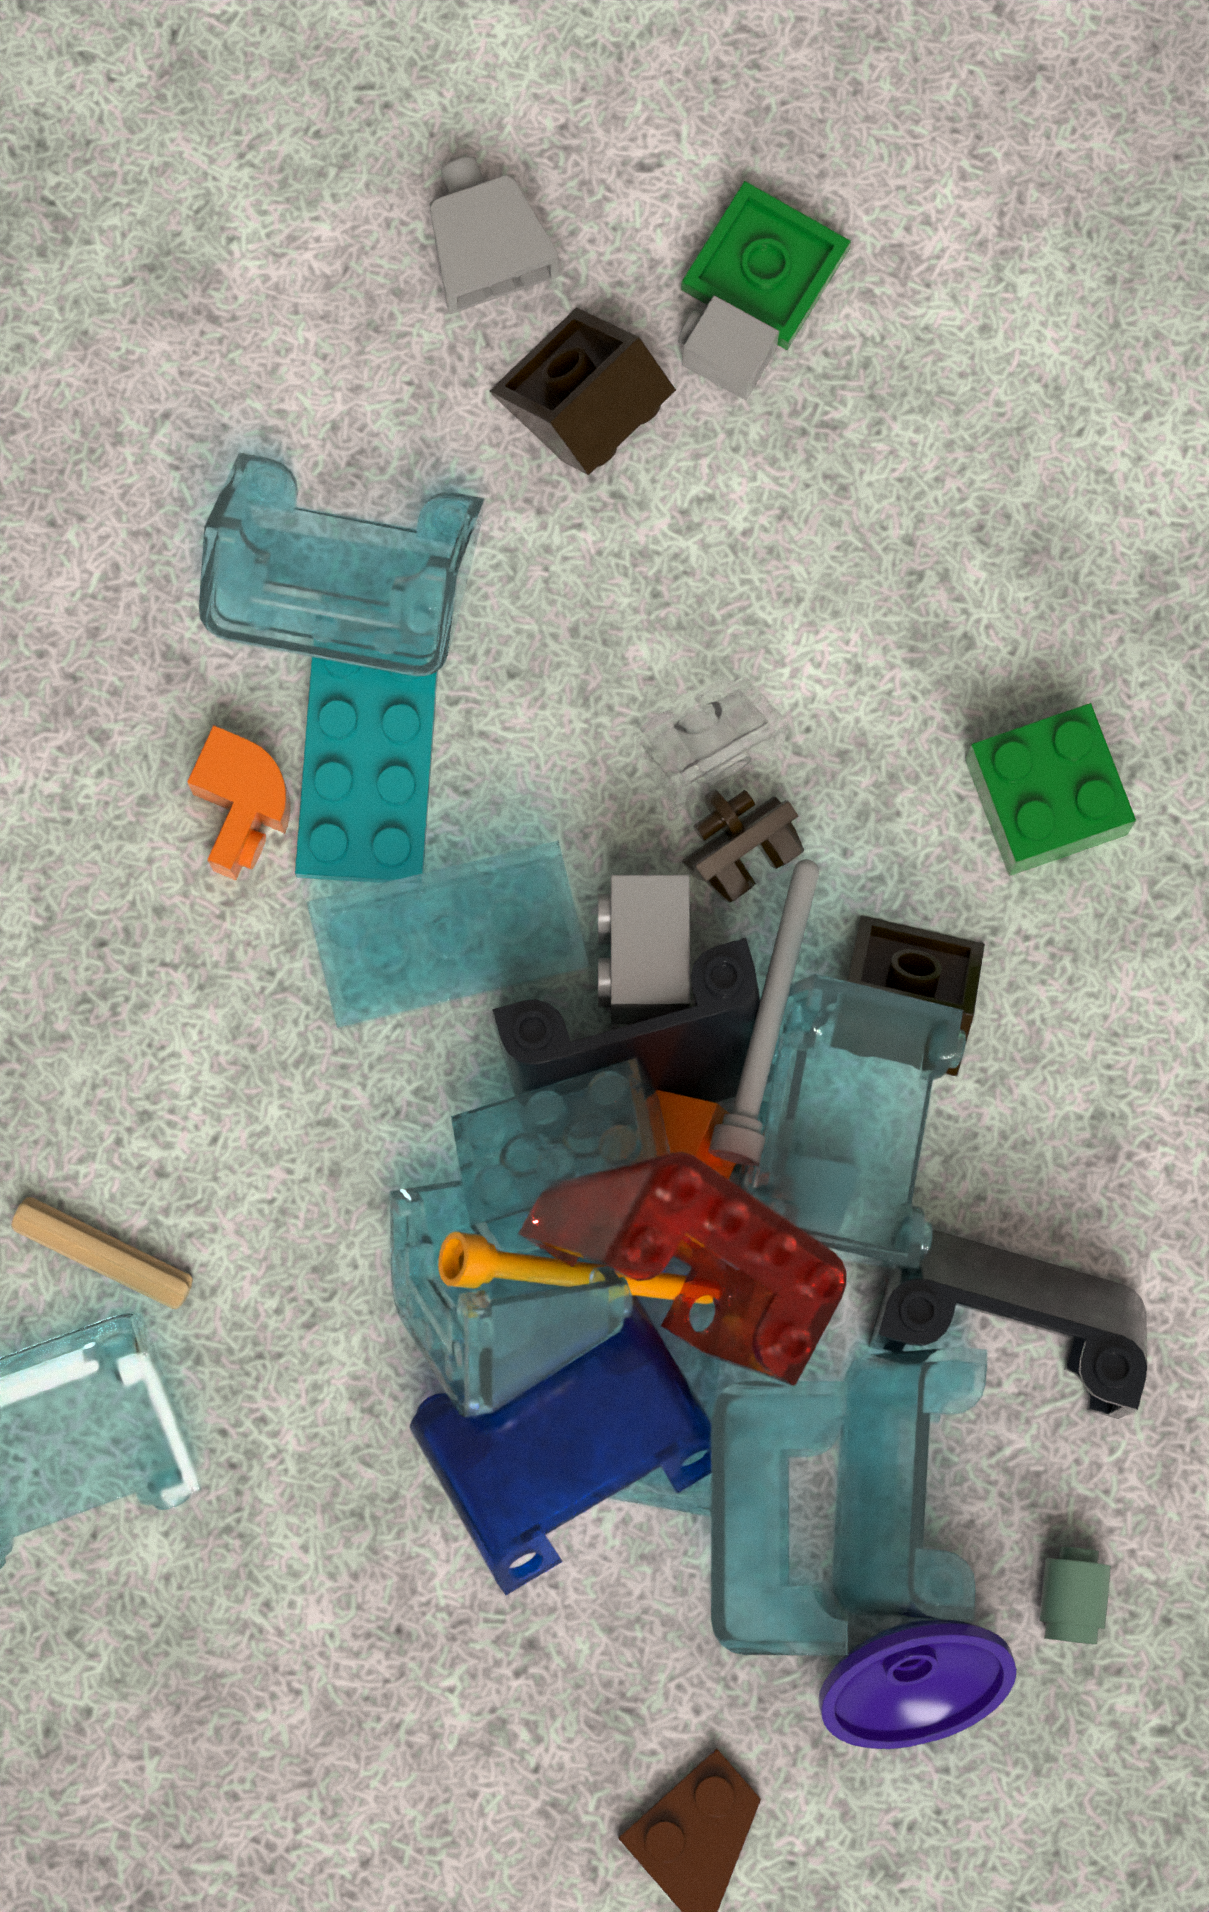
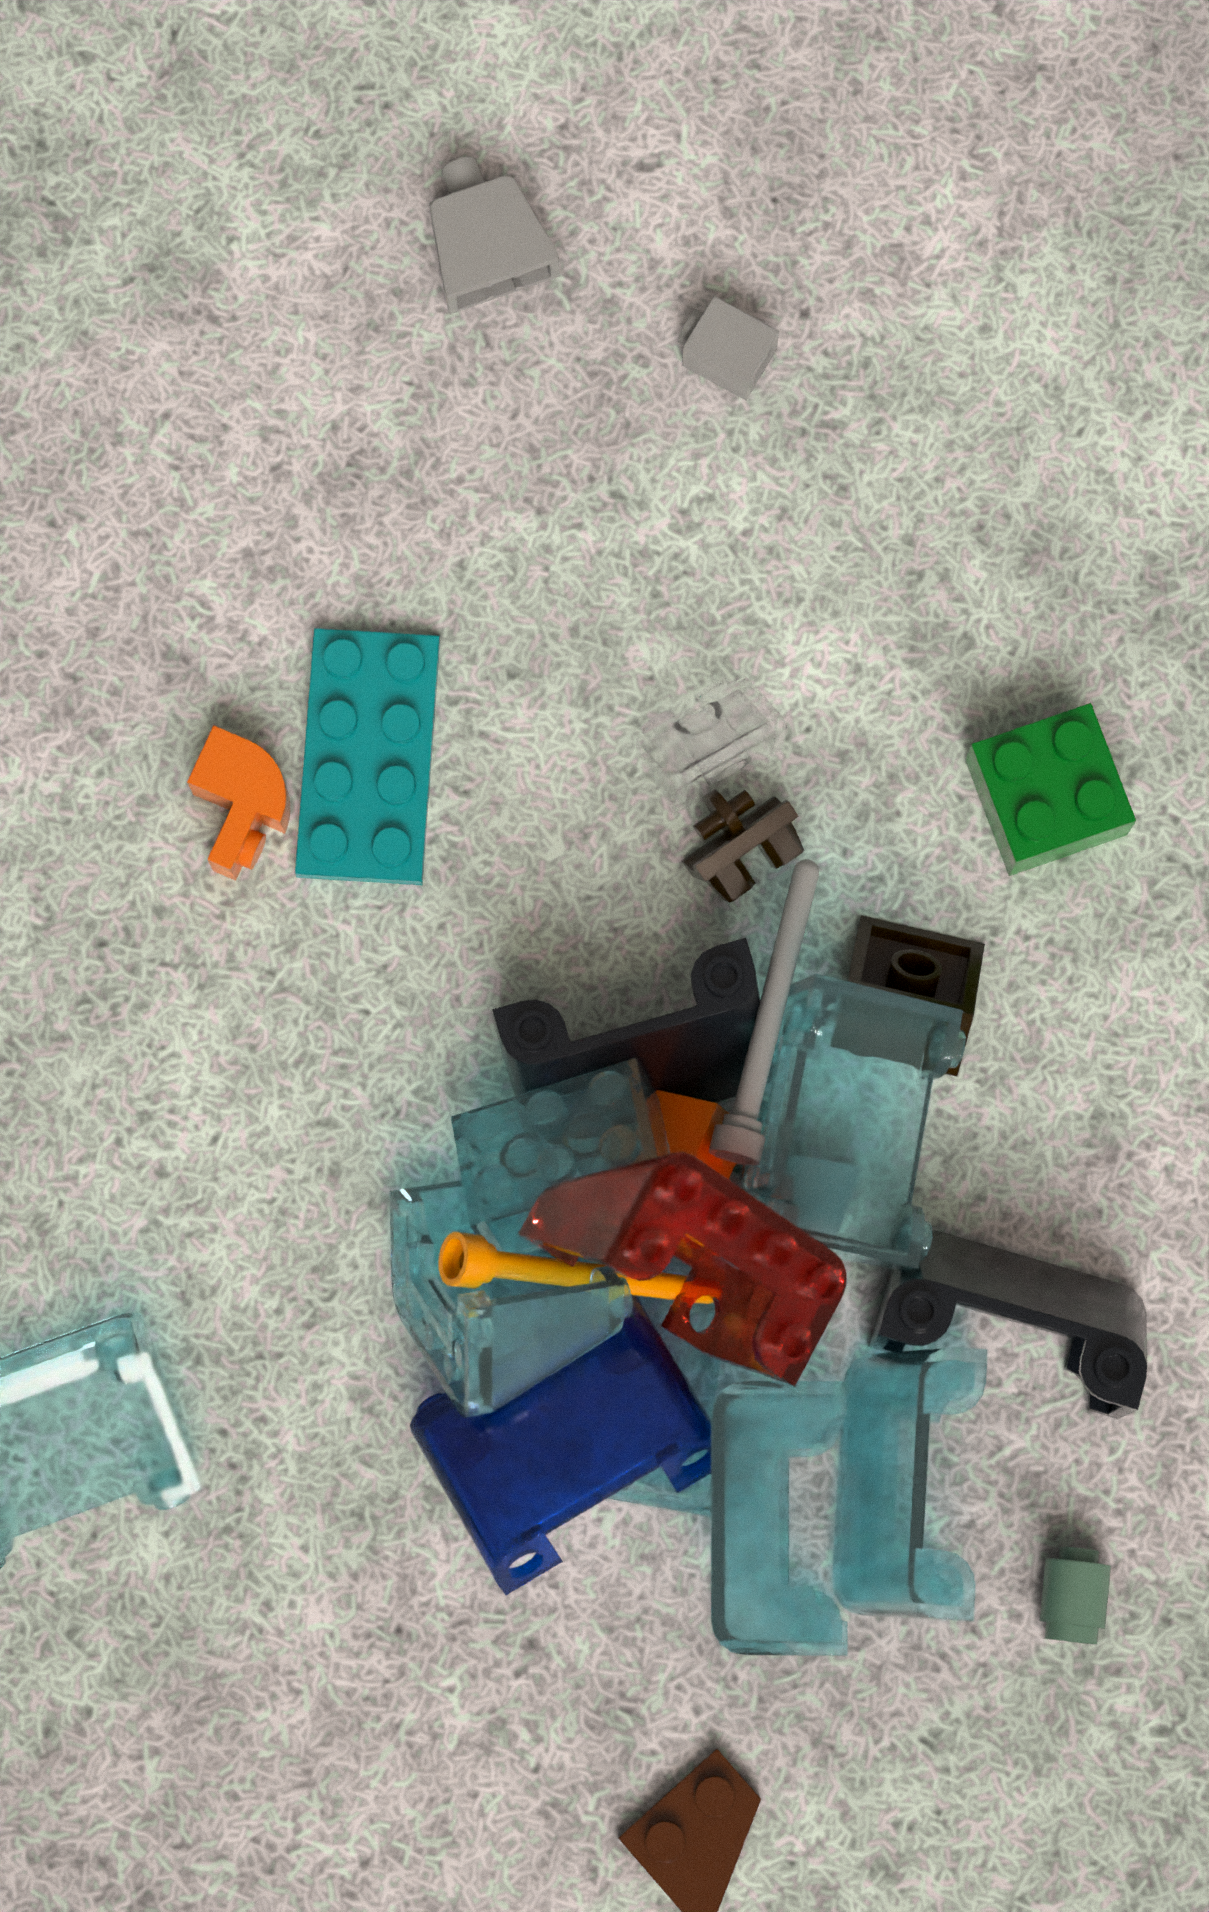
tan axle [11,1197,193,1309] -> none
clear light blue windscreen [199,452,485,676] -> none
clear light blue brick [307,841,589,1030] -> none
dark brown slope [489,307,676,475] -> none
light grey brick [598,875,690,1024] -> none
green plate [681,181,851,350] -> none
dark purple dish [818,1620,1017,1749] -> none

